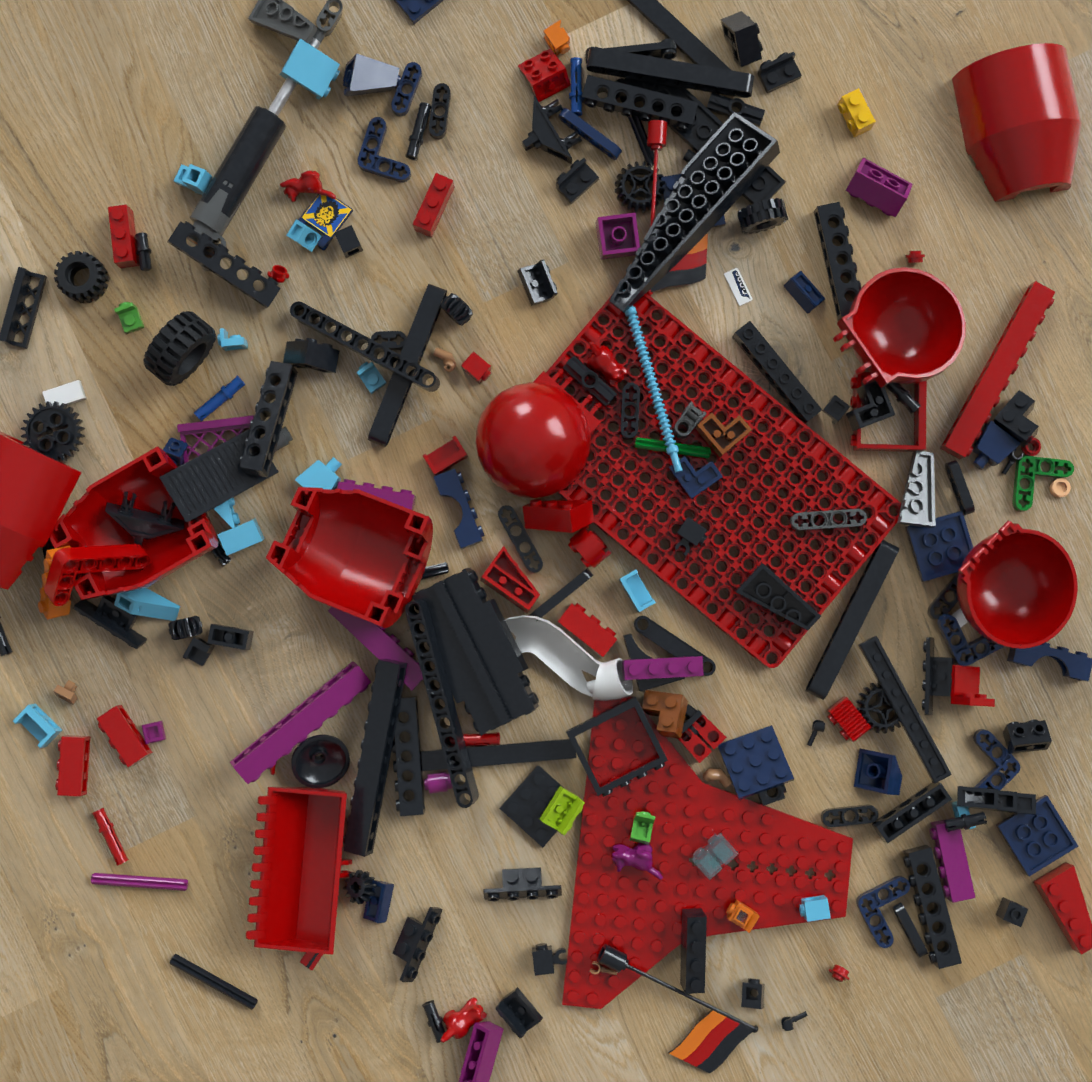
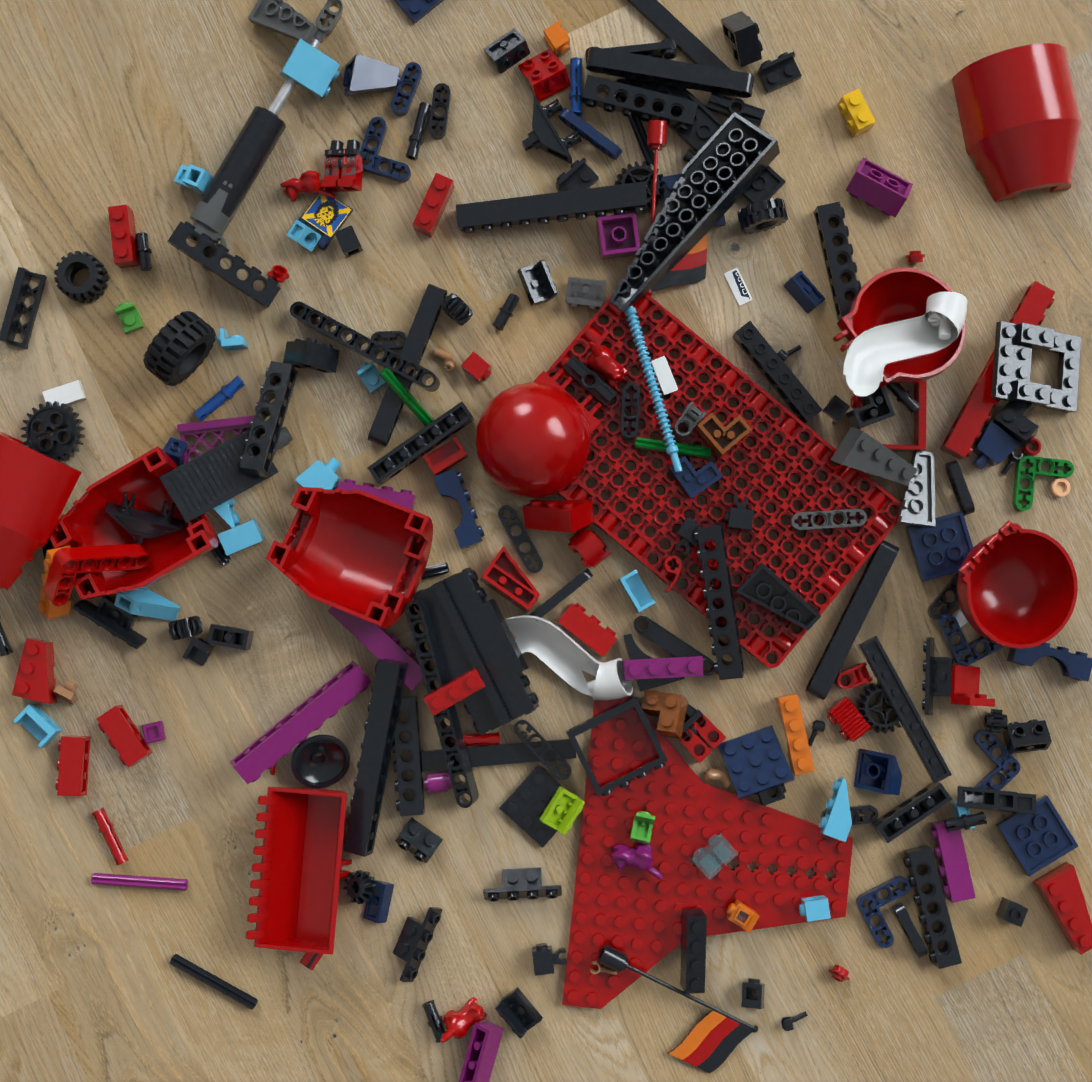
none -> red wedge [12,638,57,704]
none -> hips [320,140,364,192]
none -> black brick [367,402,474,485]
none -> green axle [379,368,434,426]
none -> black bracket [395,817,443,863]
none -> red brick [423,667,485,716]
none -> black brick [456,181,648,234]
none -> black bracket [484,28,530,74]
none -> black axle [492,293,520,331]
none -> black beam [514,719,571,780]
none -> flat silver bracket [565,276,606,309]
none -> white sticker [651,356,678,395]
none -> red panel [663,556,682,593]
none -> black brick [694,522,745,680]
none -> black brick [723,495,754,531]
none -> orange arch [775,693,814,775]
none -> black hand [777,345,801,362]
none -> medium azure slope [819,776,852,842]
none -> dark grey wedge [831,427,918,486]
none -> red piece [834,662,873,689]
none -> white animal [842,292,968,396]
none -> black gear [984,709,1008,733]
none -> piece [991,321,1081,413]

